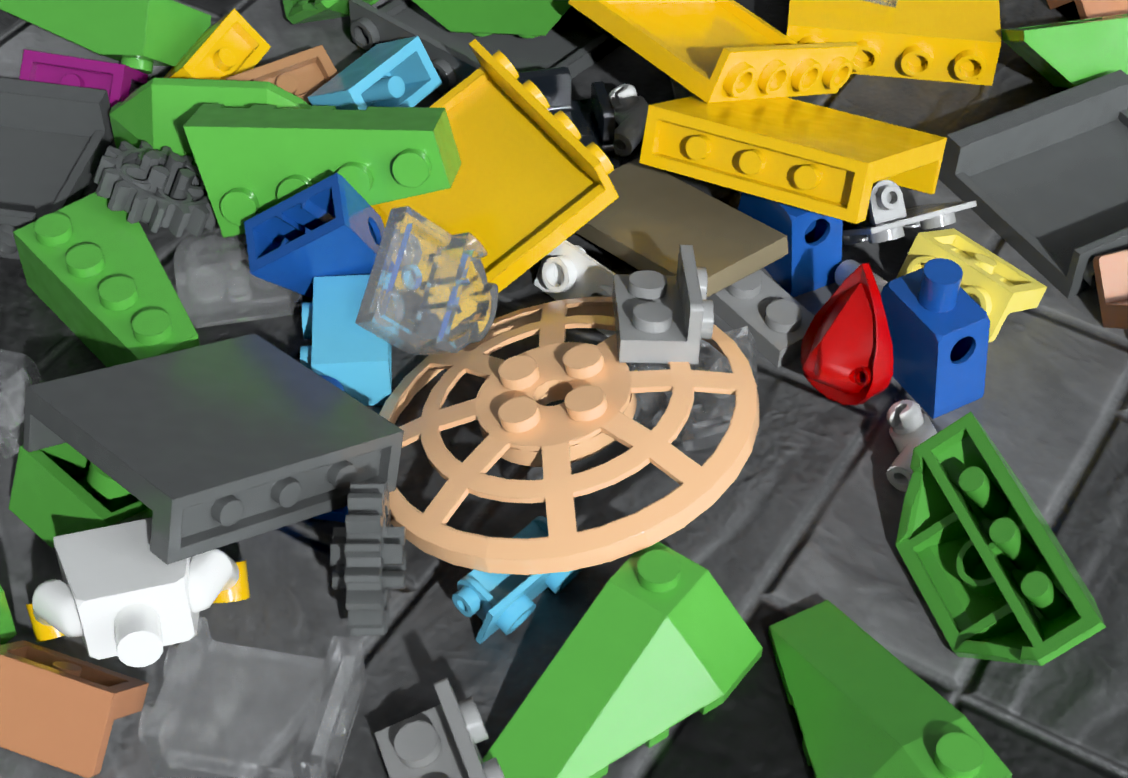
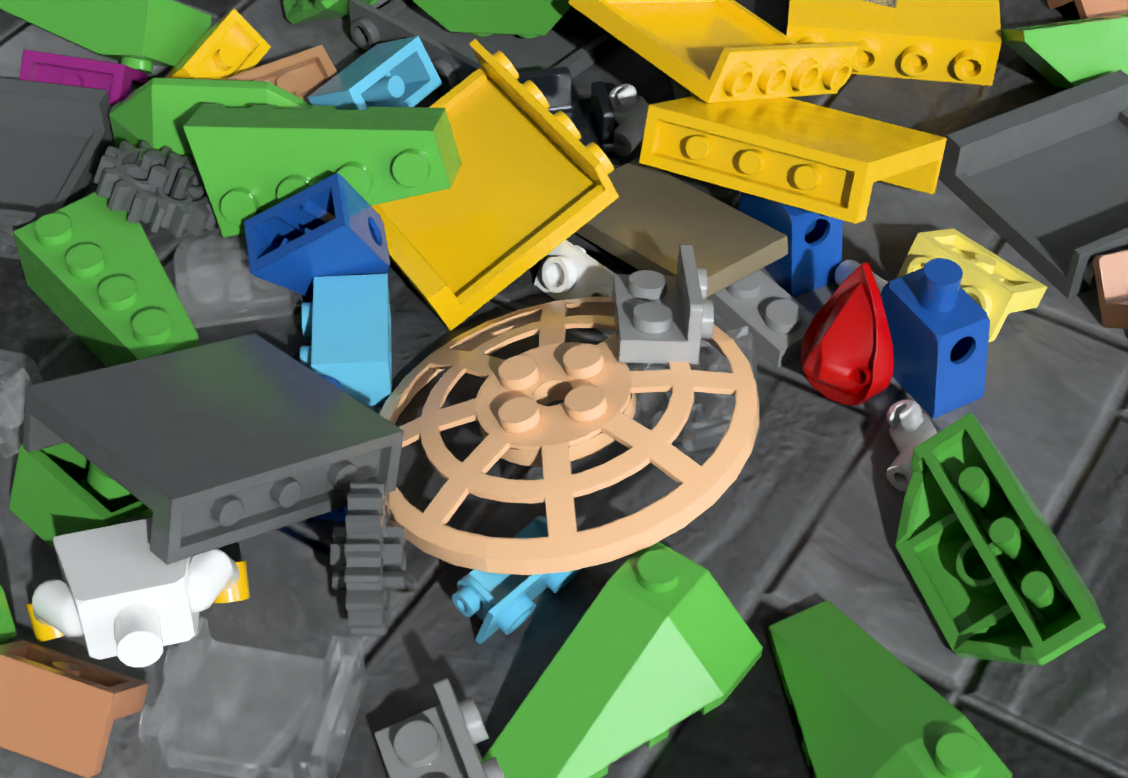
clear slope [355,206,498,355] -> none
light grey hinge [842,180,977,245] -> none

